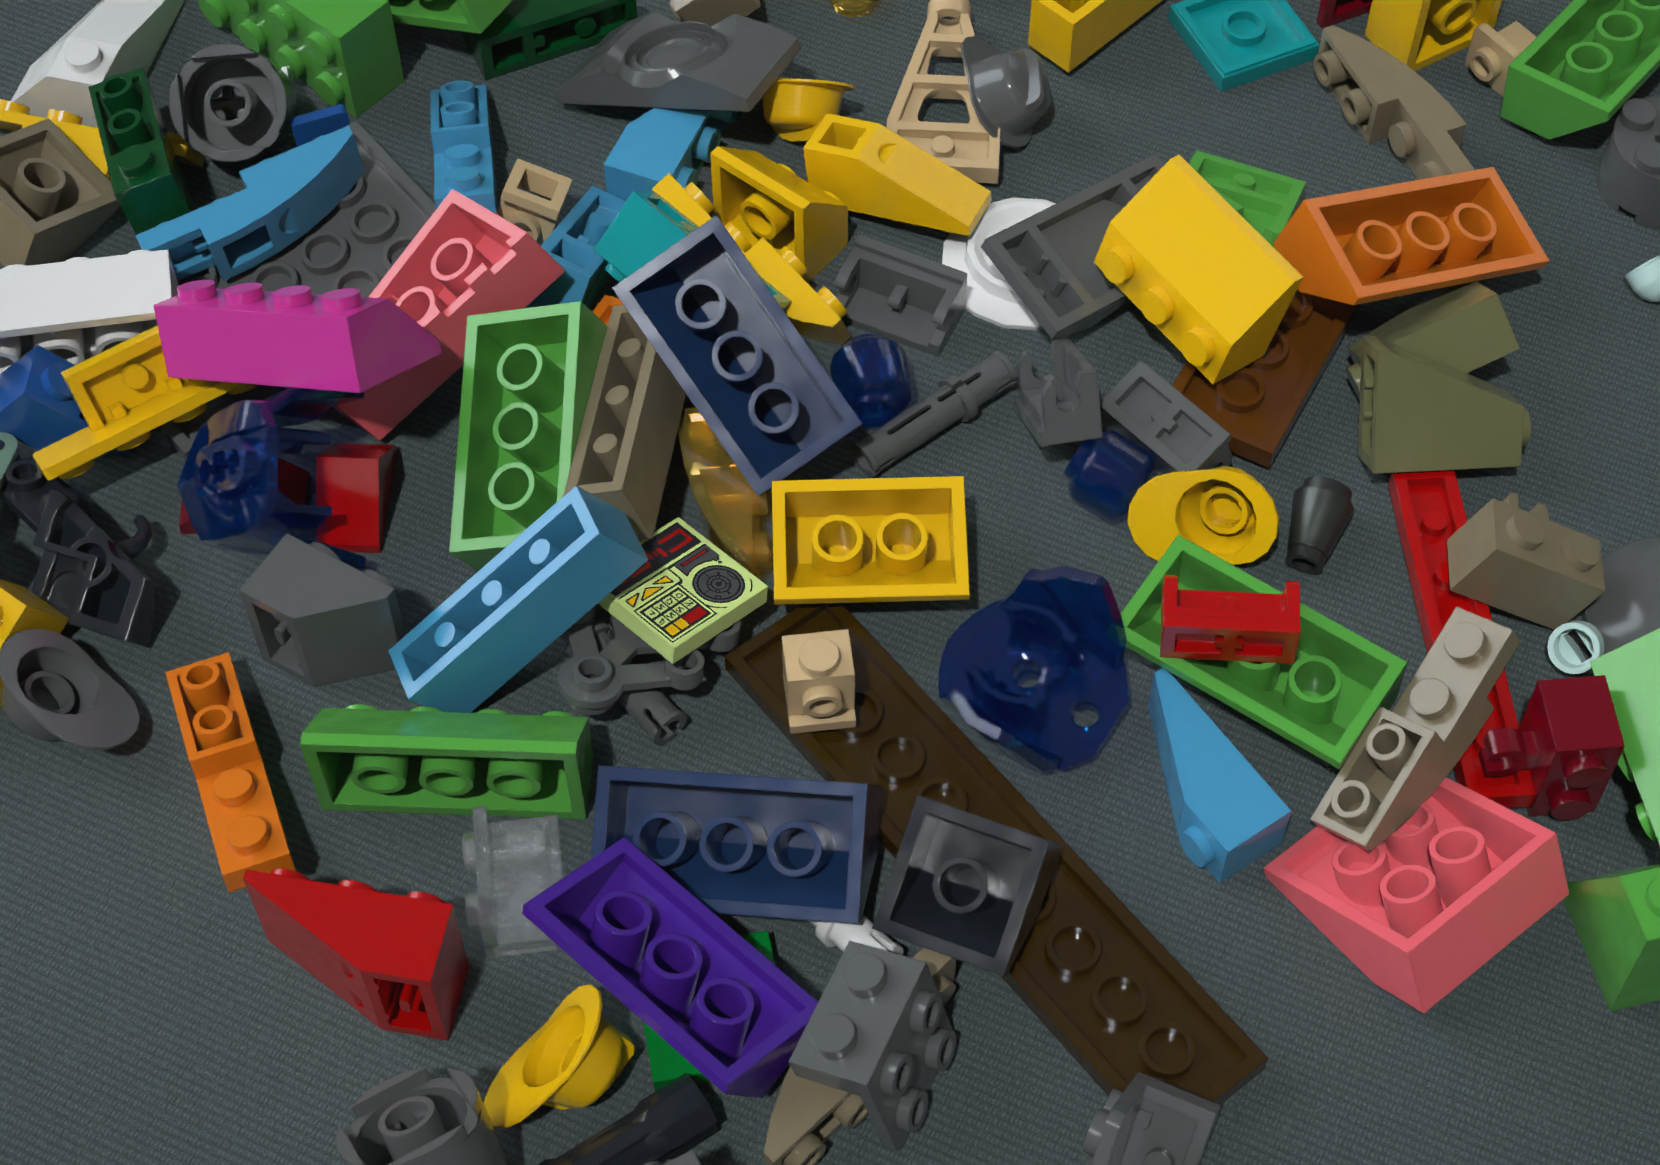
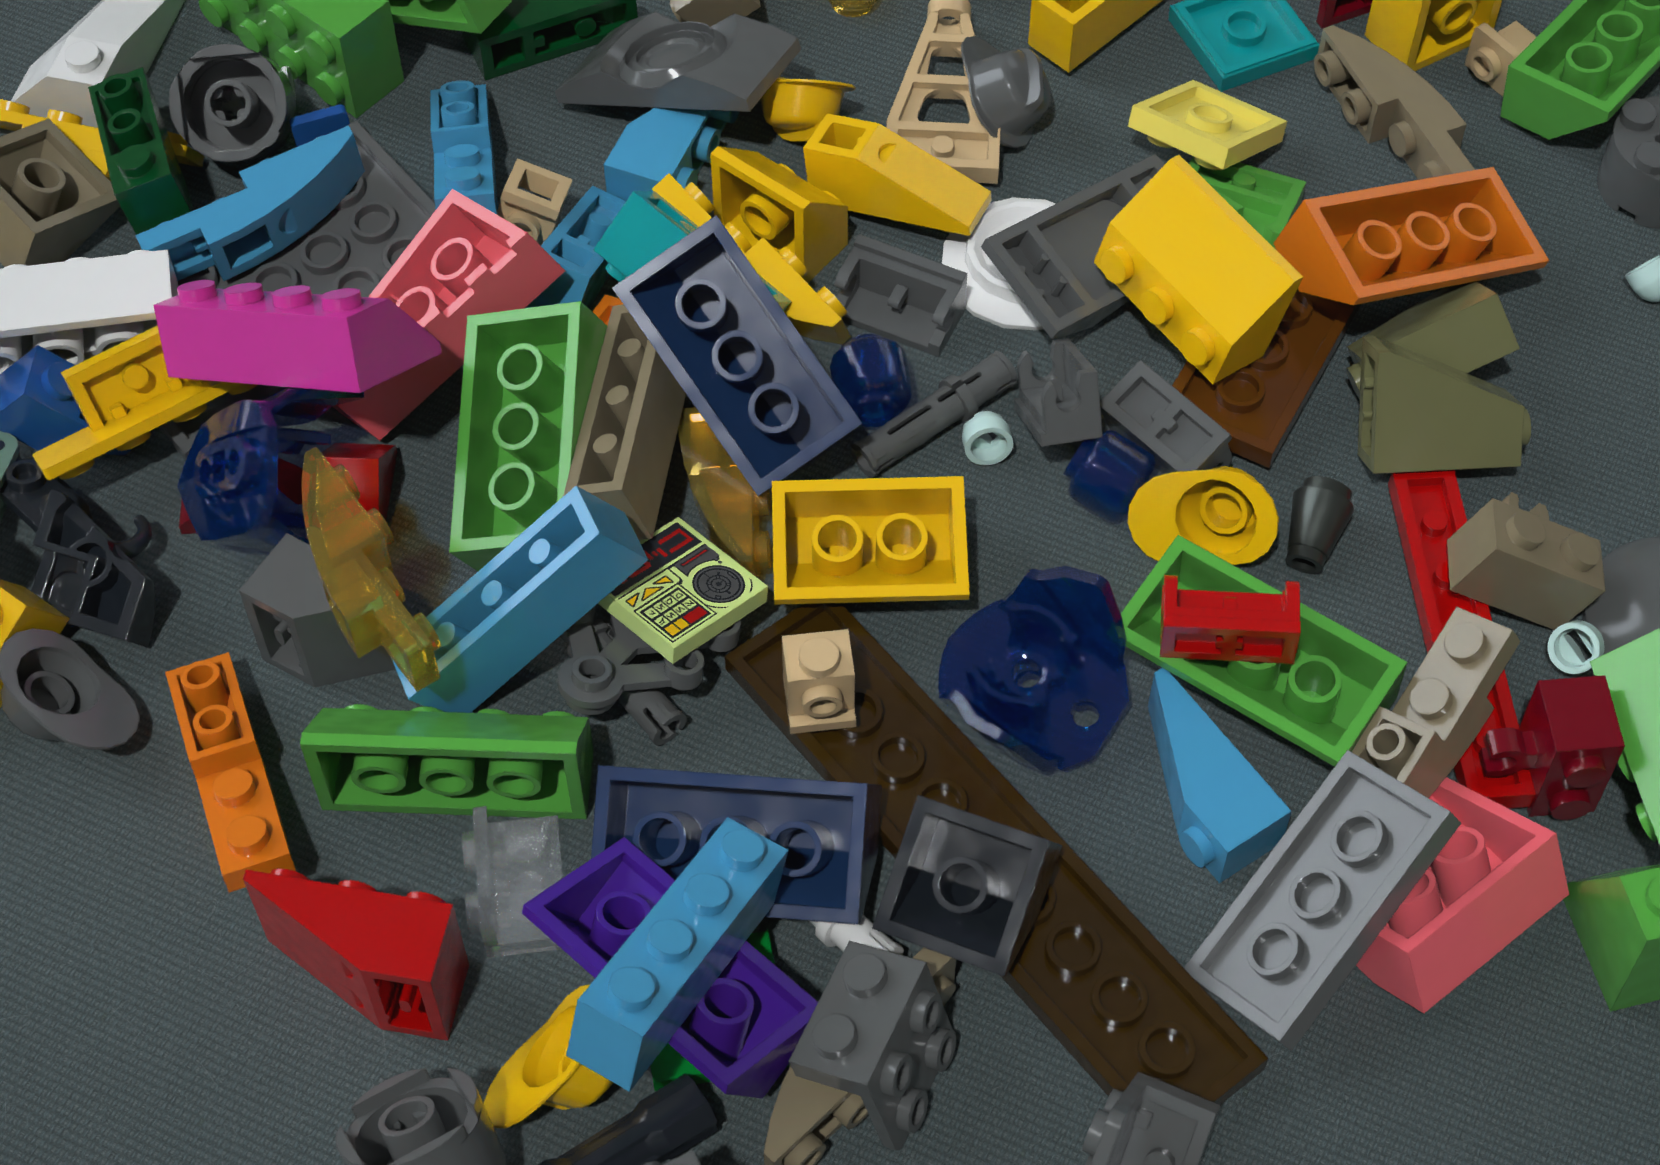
none -> clear yellow slope [302,447,441,692]
none -> dark azure brick [566,817,788,1092]
none -> light aqua hinge [962,411,1013,465]
none -> light yellow plate [1128,80,1288,170]
none -> plate [1184,750,1461,1052]

